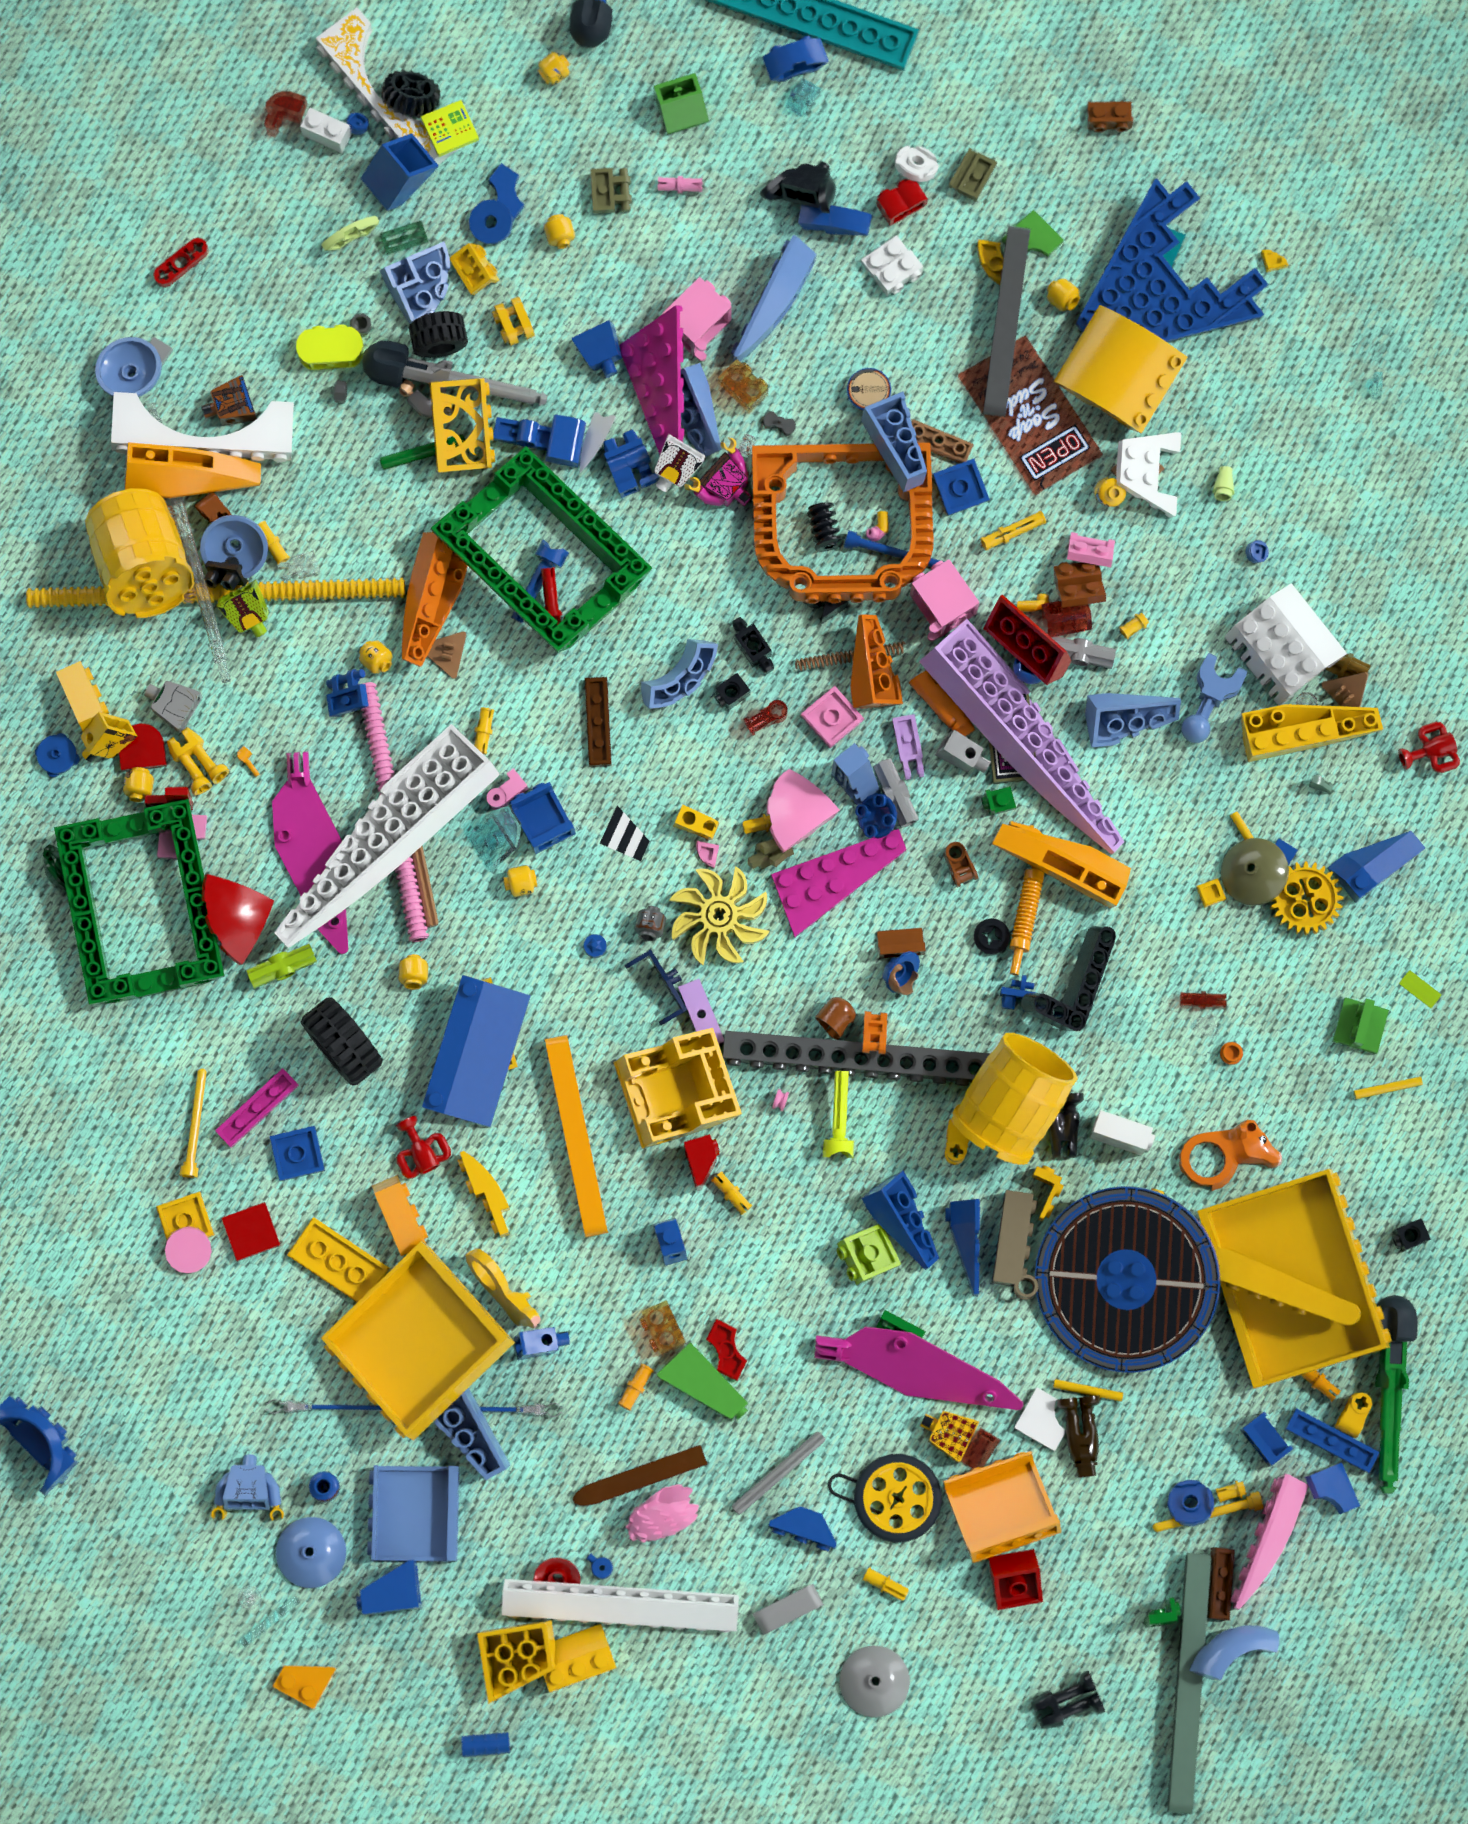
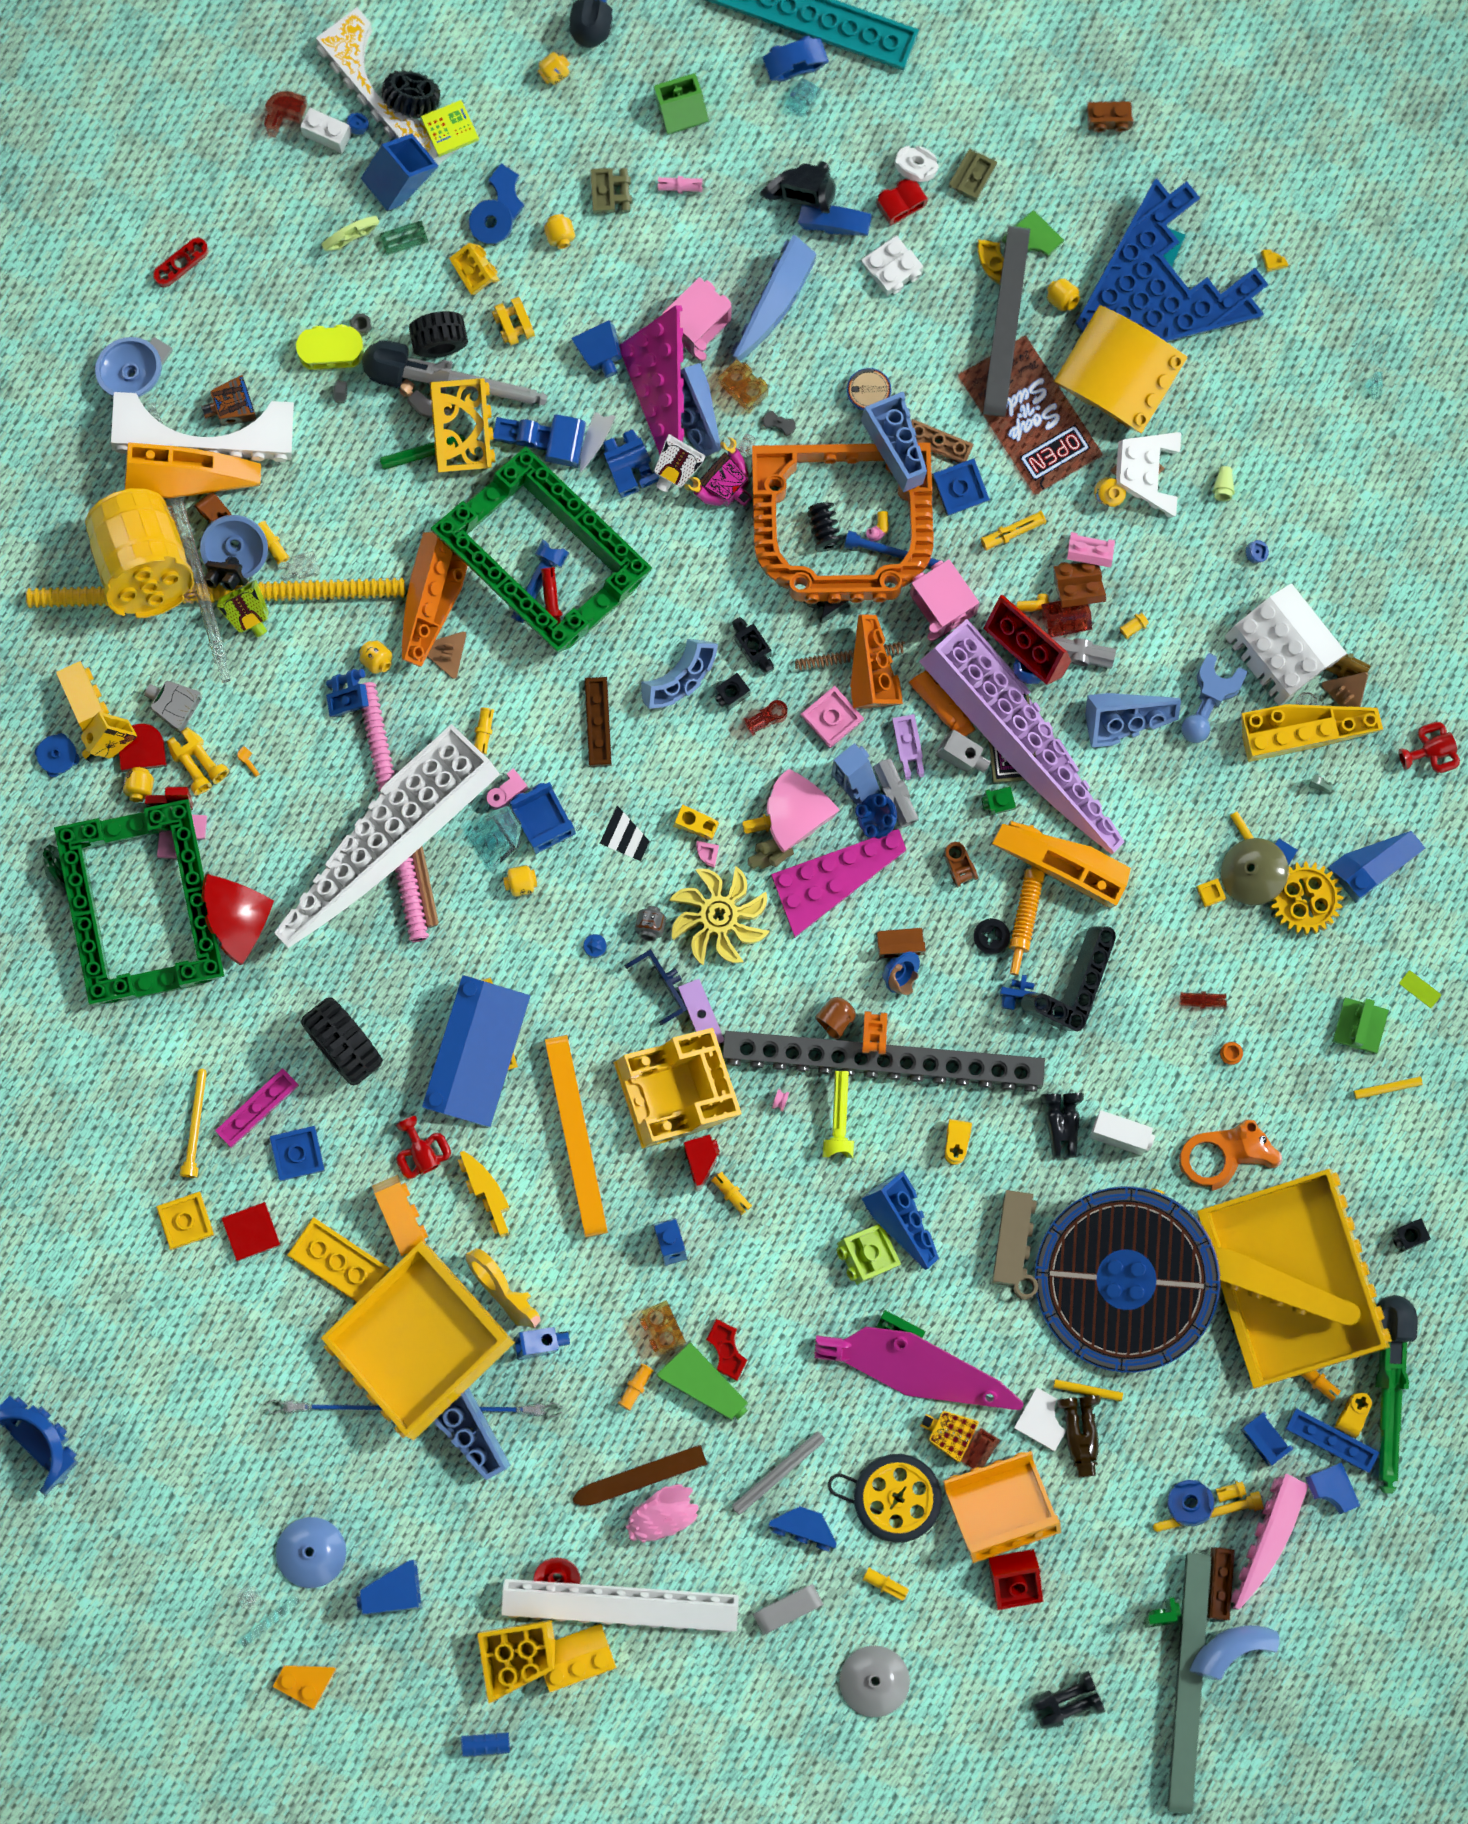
bright pink tile [165,1226,212,1273] -> none
medium blue torso [211,1454,284,1521] -> none
lime piece [246,944,317,989] -> none
dark pink wing [272,751,349,954] -> none
blue head [309,1471,340,1503] -> none
medium blue panel [367,1465,459,1562] -> none
medium blue brick [379,242,450,324] -> none
yellow head [398,954,429,990] -> none
blue piece [586,1553,613,1579] -> none
blue wedge [945,1199,980,1296] -> none
yellow piece [951,1033,1078,1165] -> none
yellow bracket [1032,1165,1064,1222] -> none

